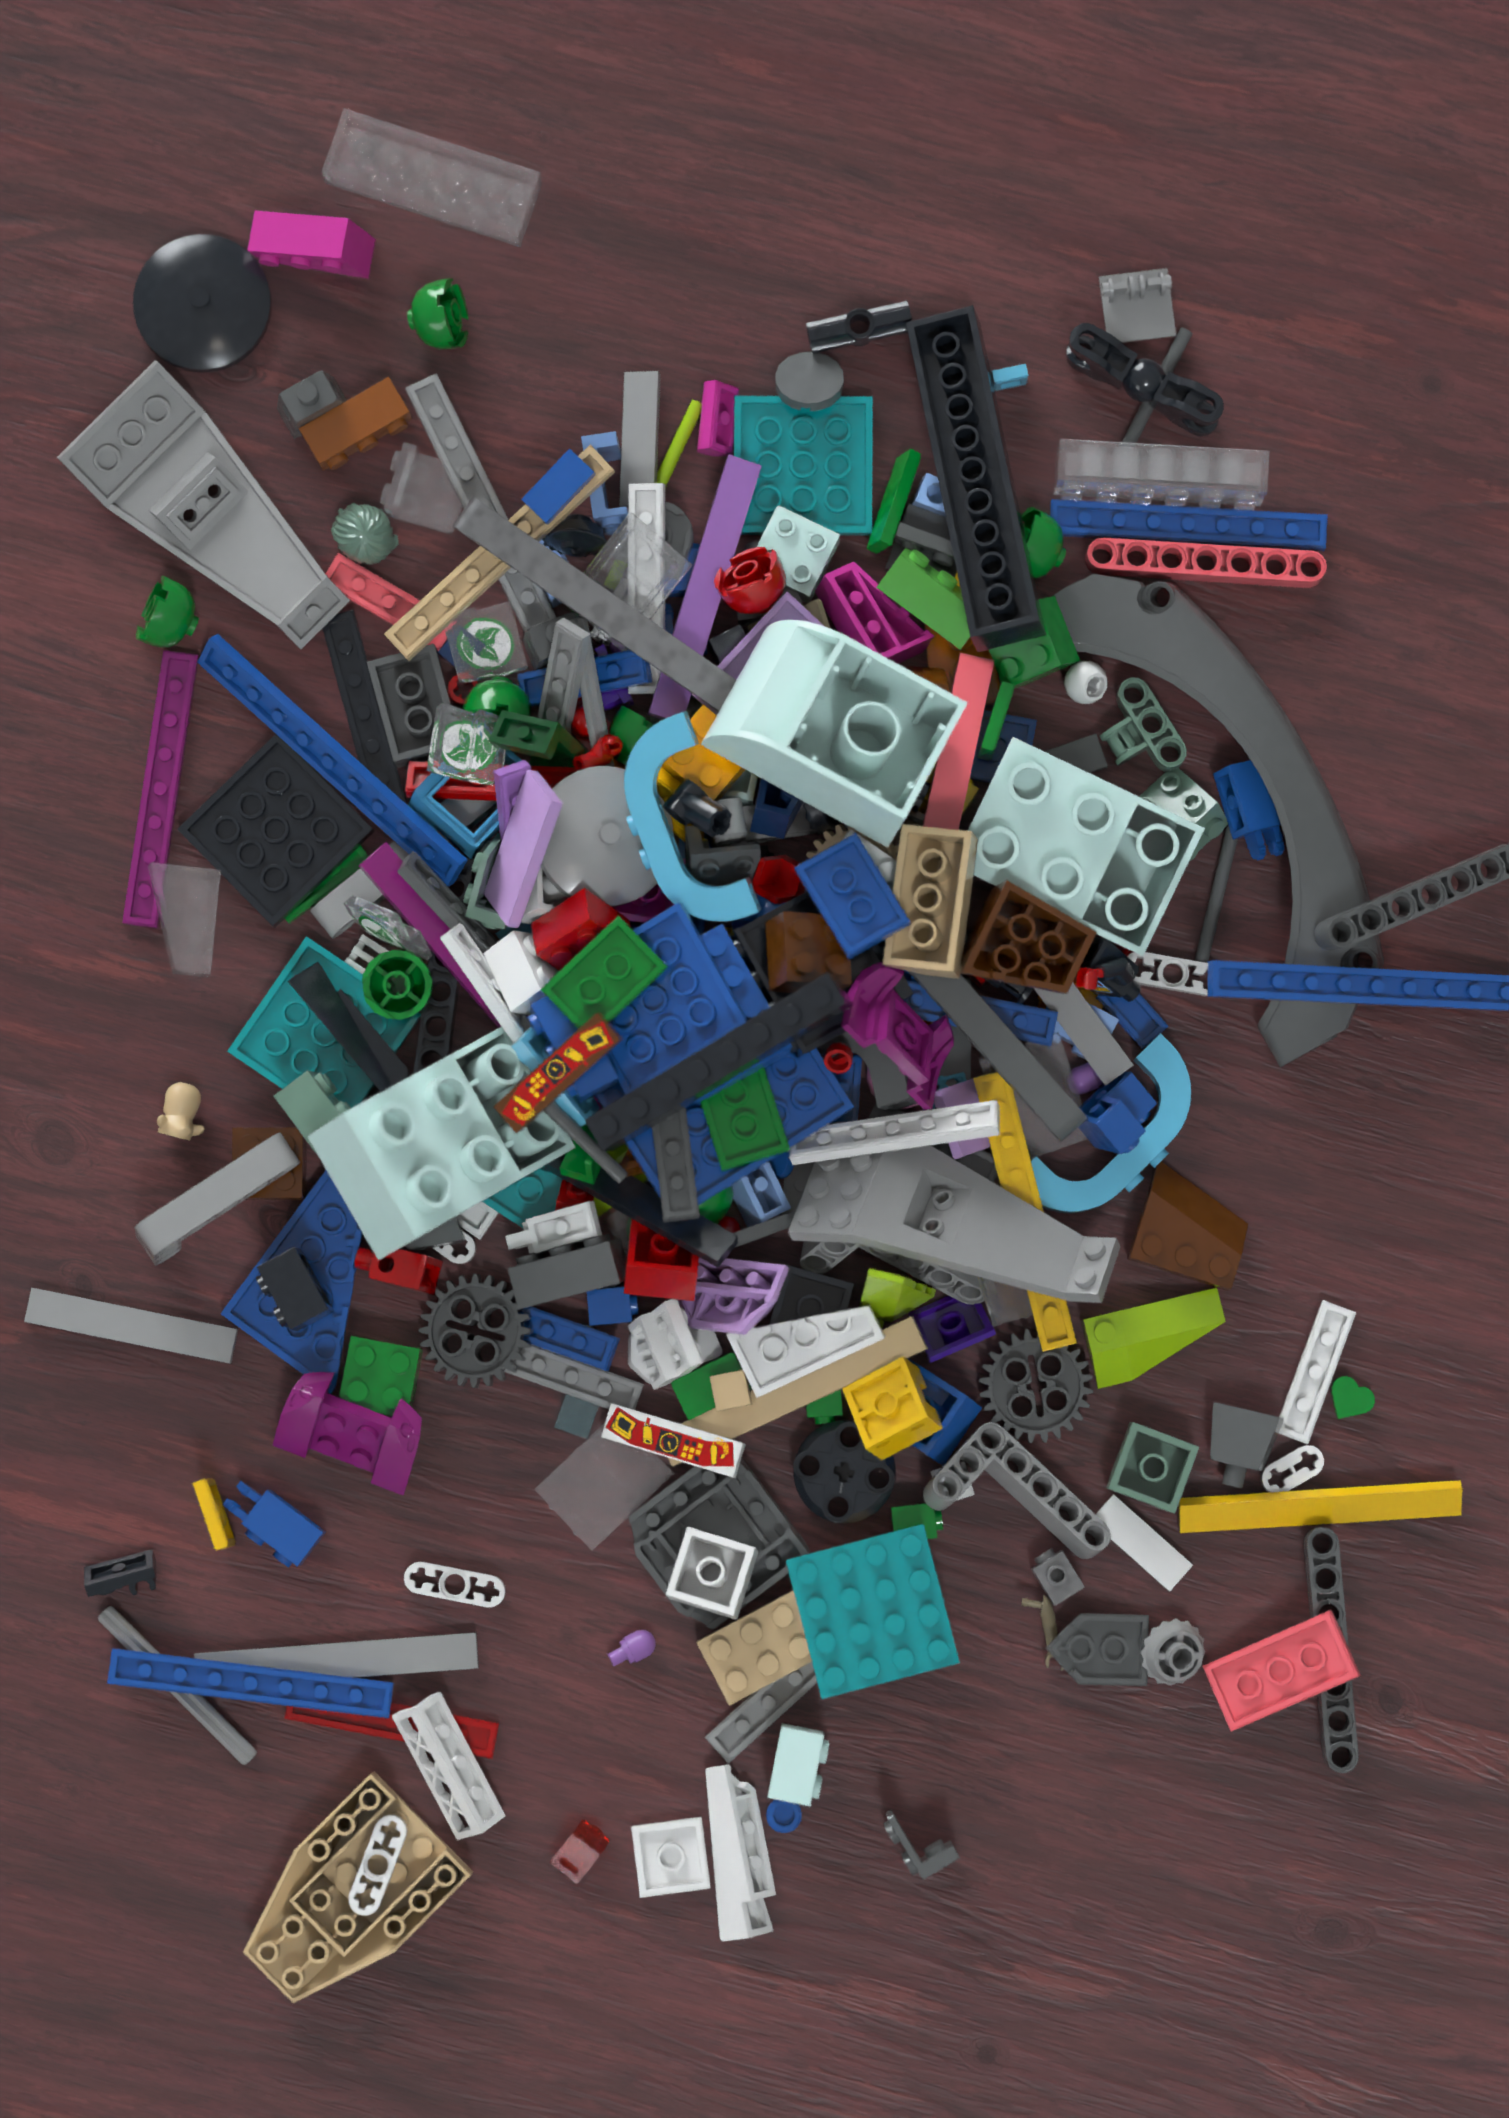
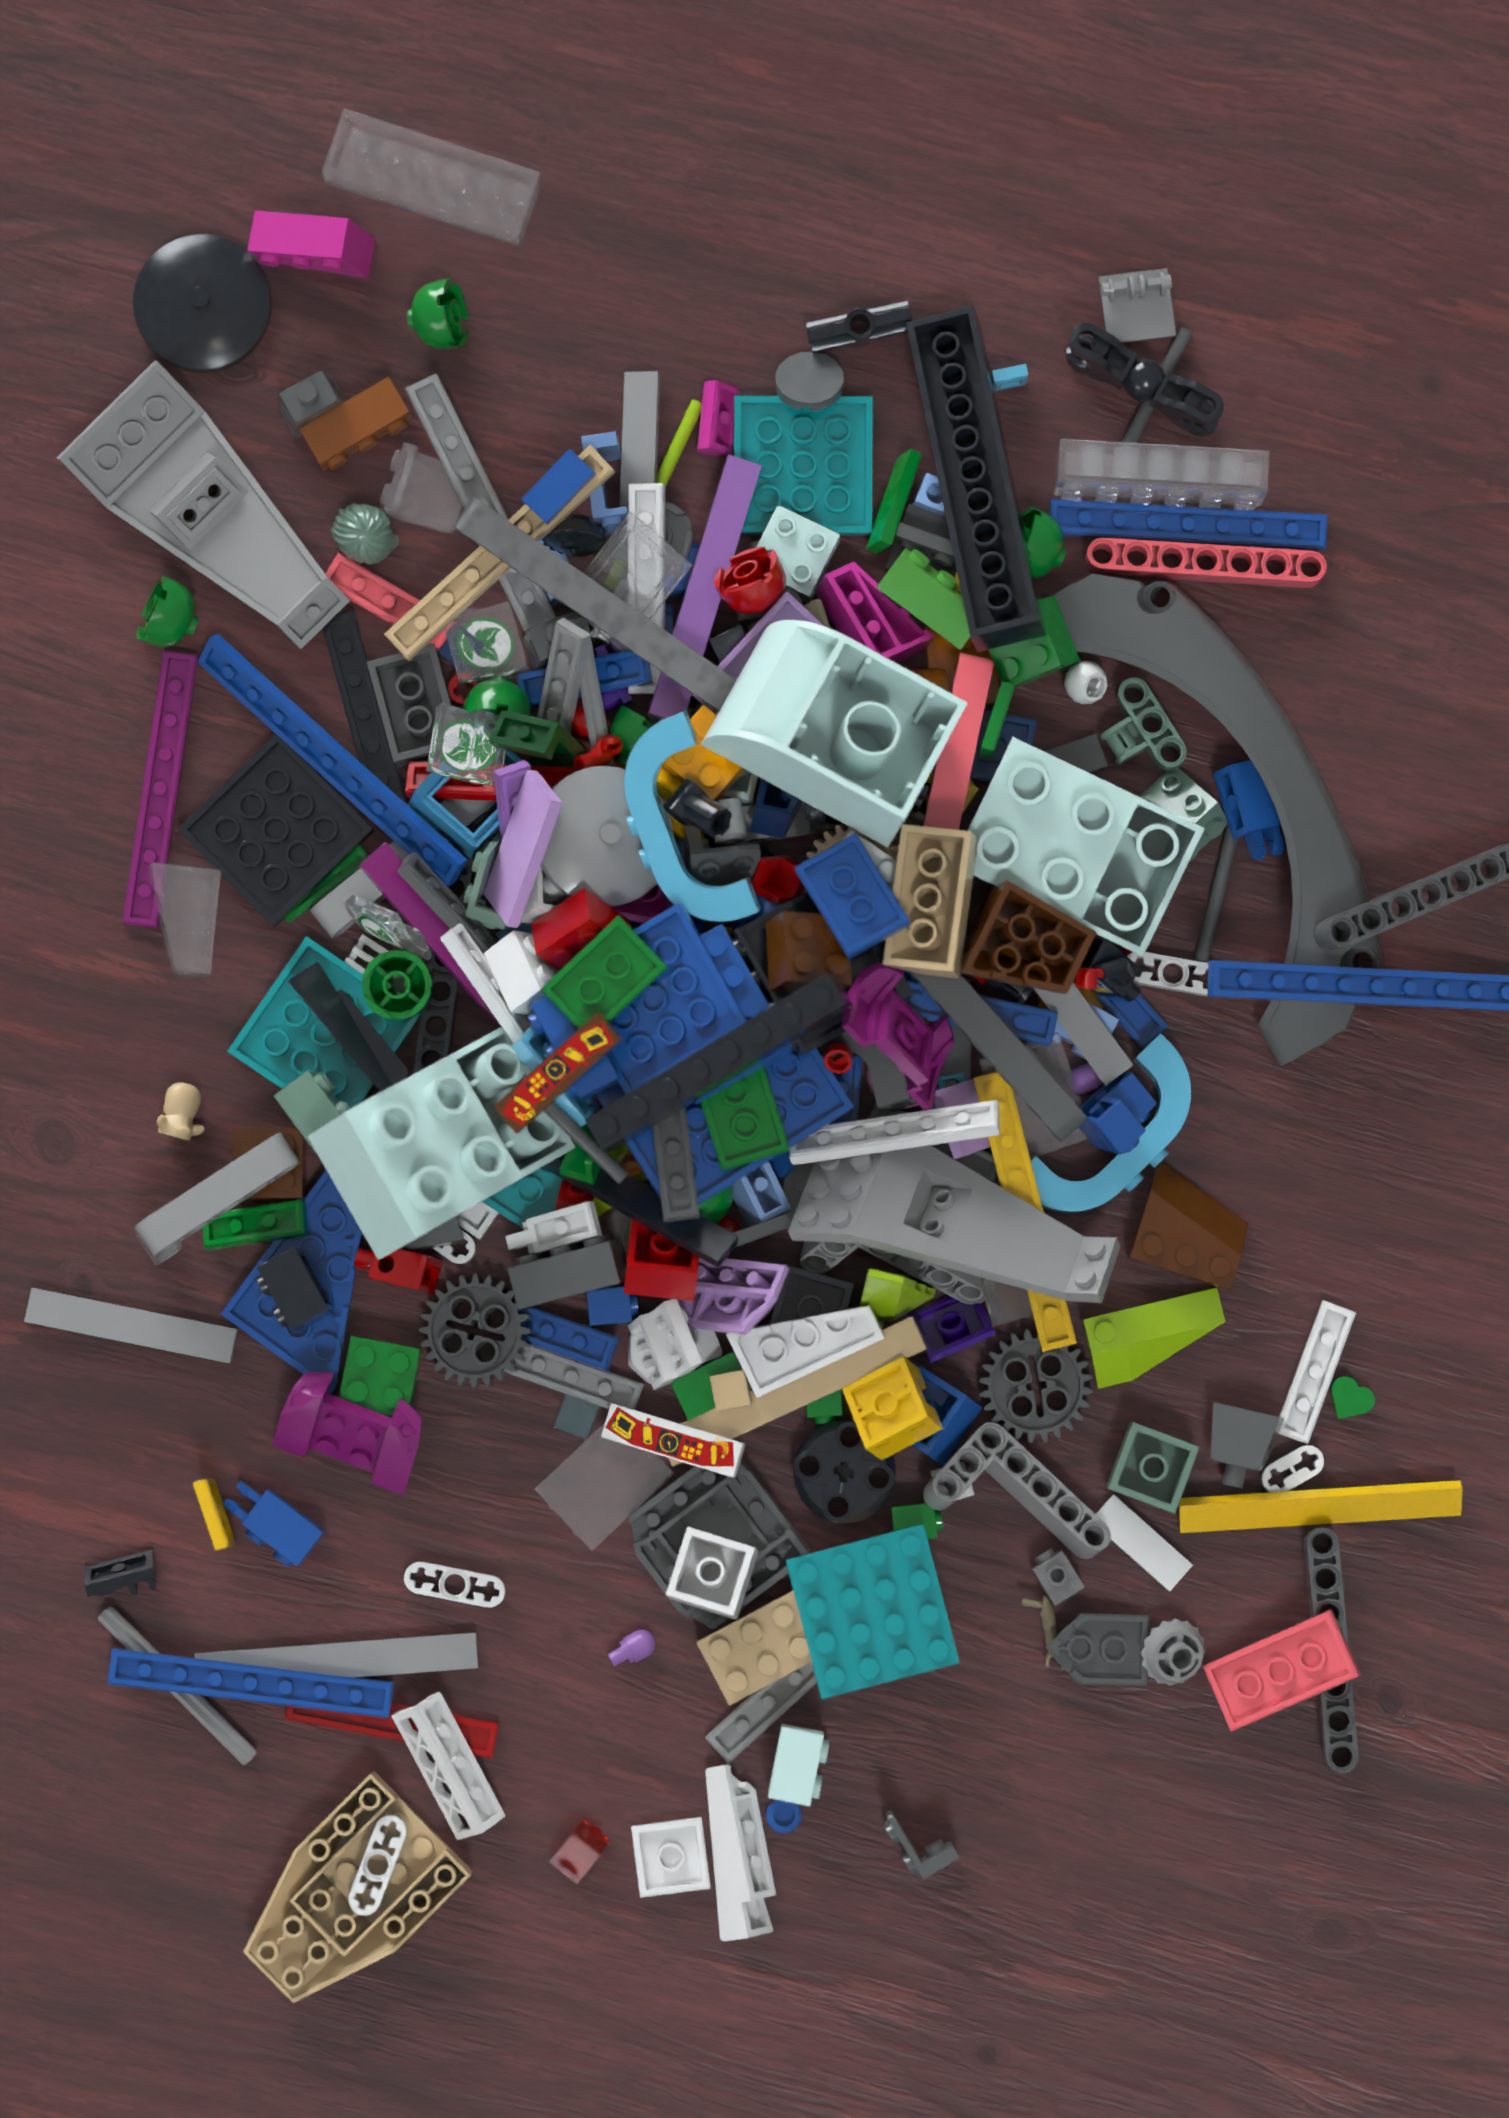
none -> green tile [203,1199,308,1251]

